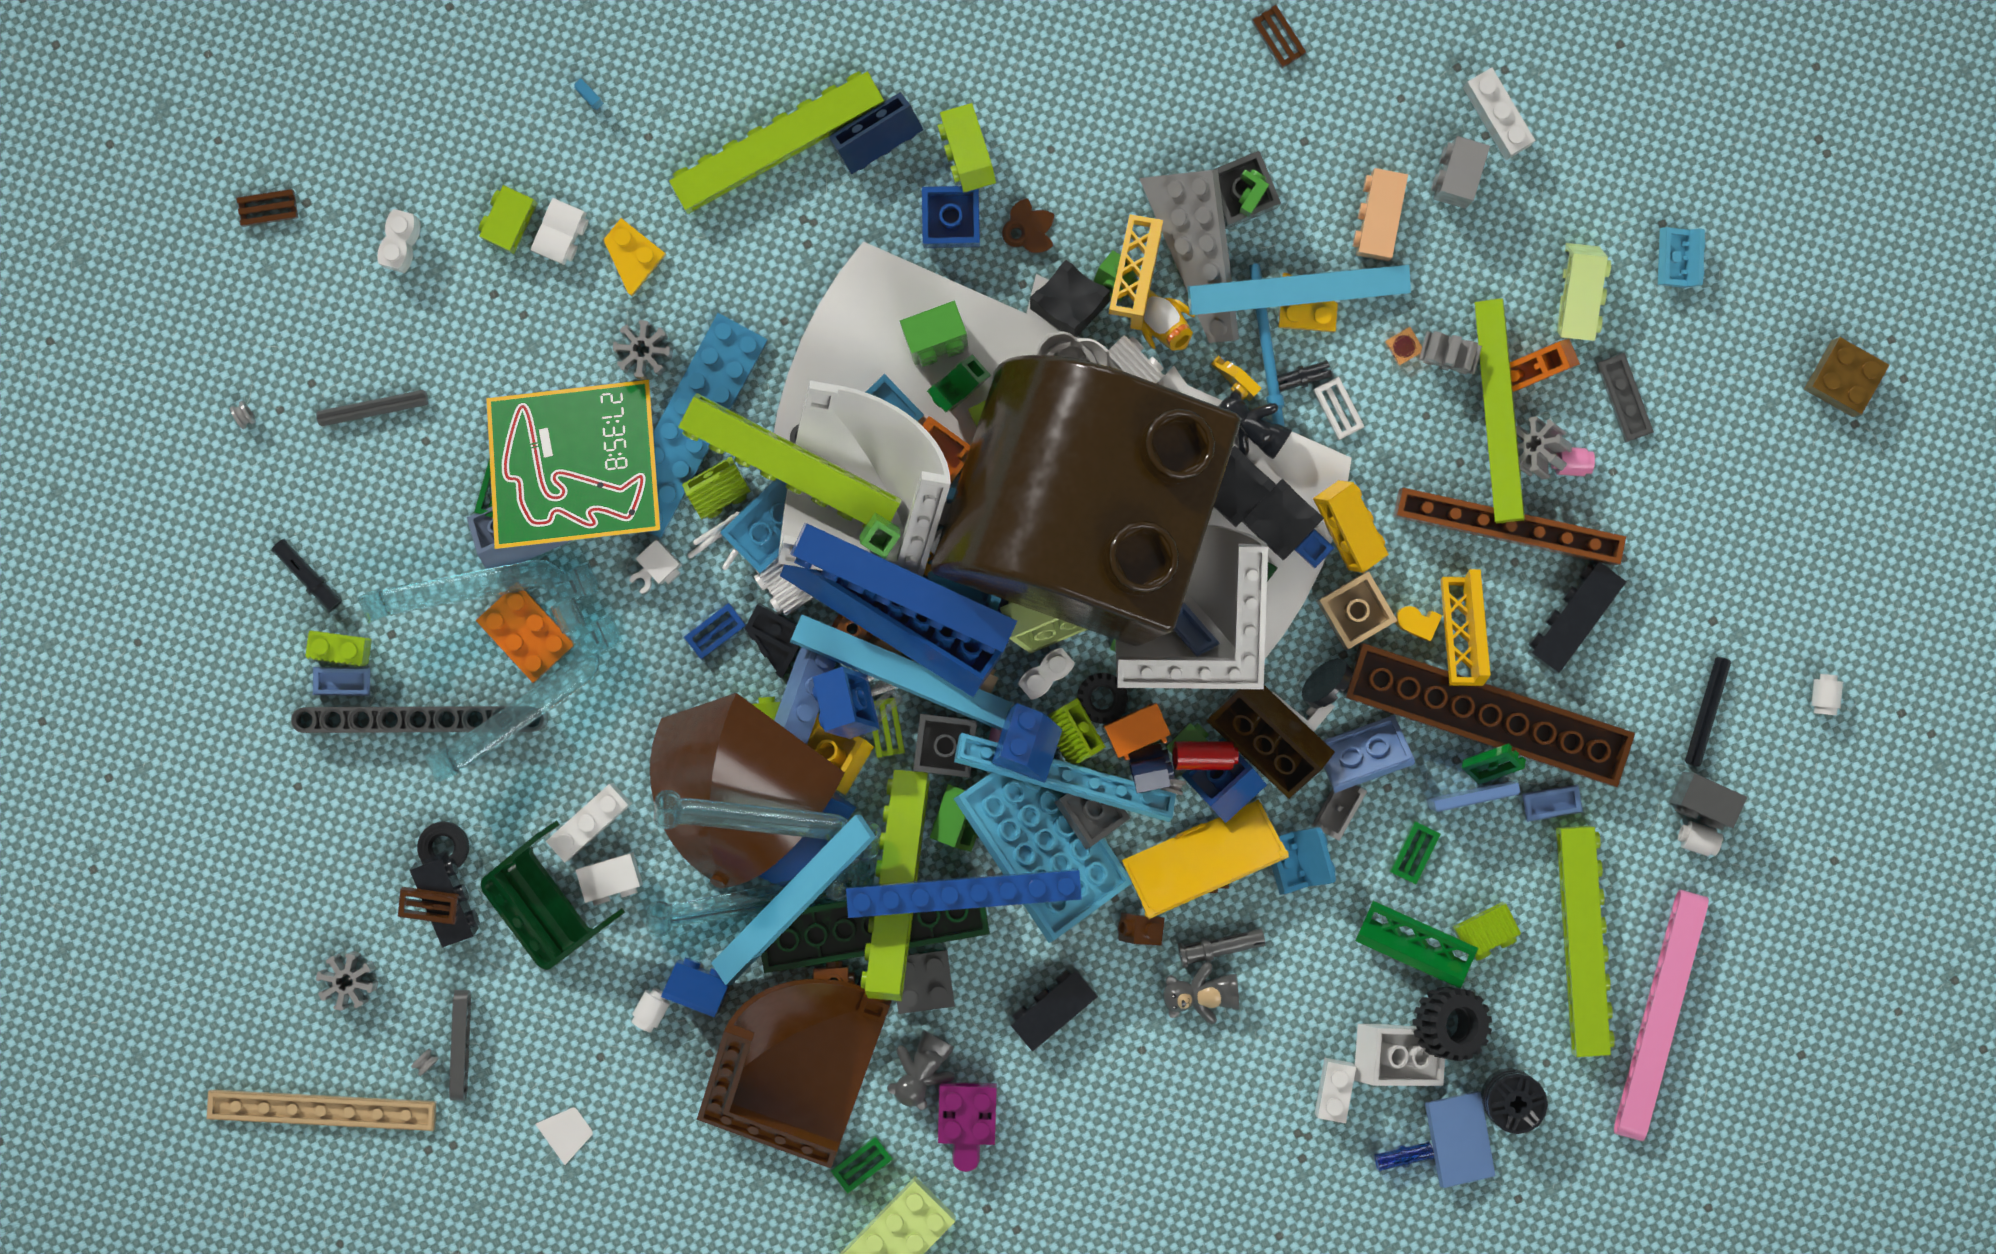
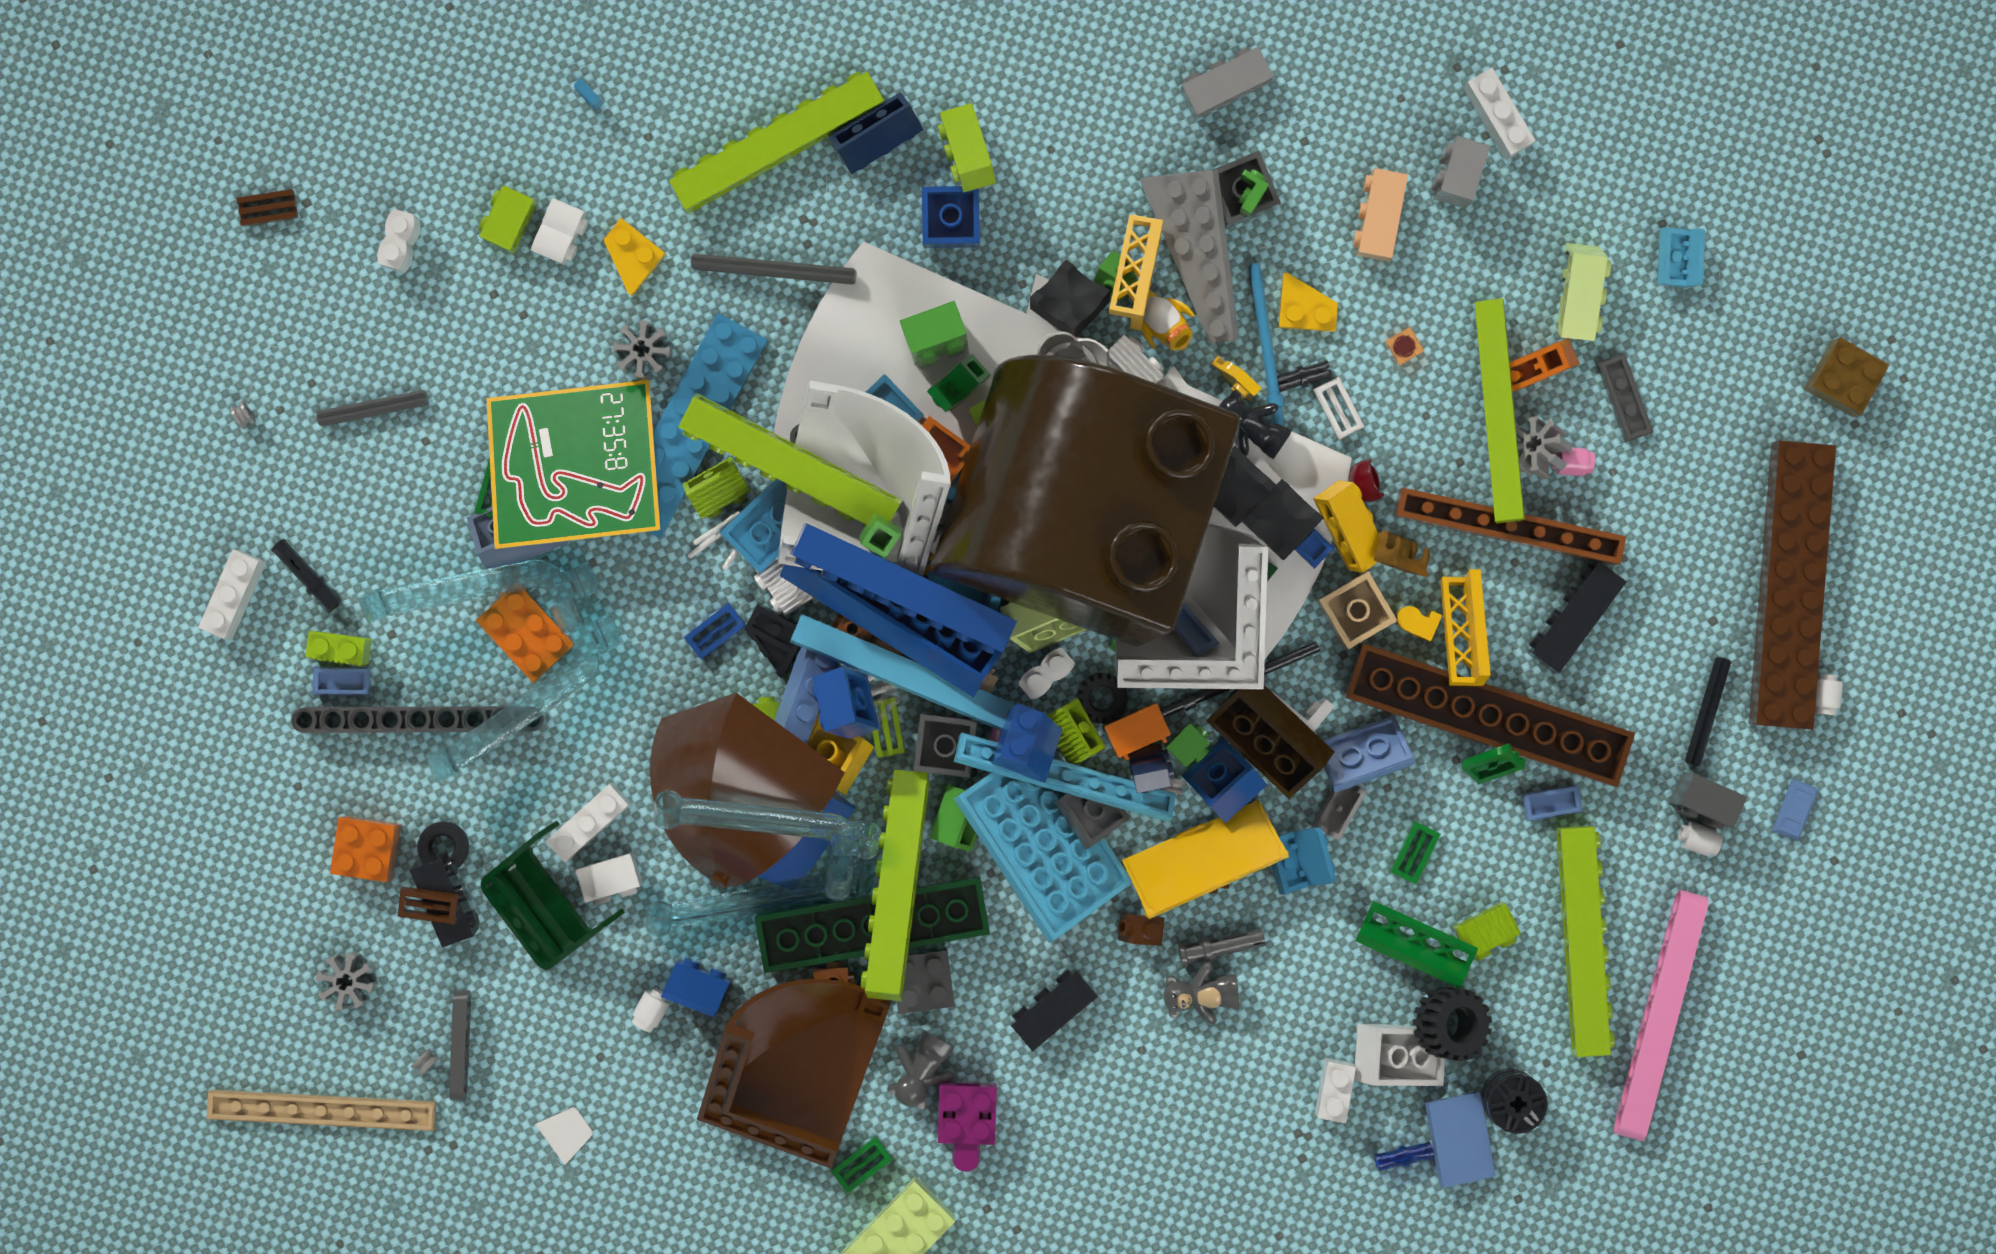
white brick [629,539,682,594] -> none
medium azure tile [711,815,876,985] -> none
blue brick [846,869,1082,918] -> none
reddish brown plate [1002,198,1055,253] -> none
red brick [1172,741,1239,770] -> none
medium azure tile [1187,264,1411,315] -> none
reddish brown tile [1251,5,1306,69] -> none
black tile [1301,658,1352,709] -> none
light grey gear [1419,331,1482,375] -> none
medium blue tile [1427,781,1521,812] -> none
none -> white brick [198,549,266,639]
none -> orange brick [330,816,401,882]
none -> dark grey axle [691,253,857,285]
none -> black bar [1160,641,1320,718]
none -> light grey brick [1181,47,1273,120]
none -> dark red hair [1349,459,1384,502]
none -> pearl gold hinge [1373,530,1431,577]
none -> reddish brown brick [1748,440,1836,730]
none -> medium blue tile [1772,778,1819,841]

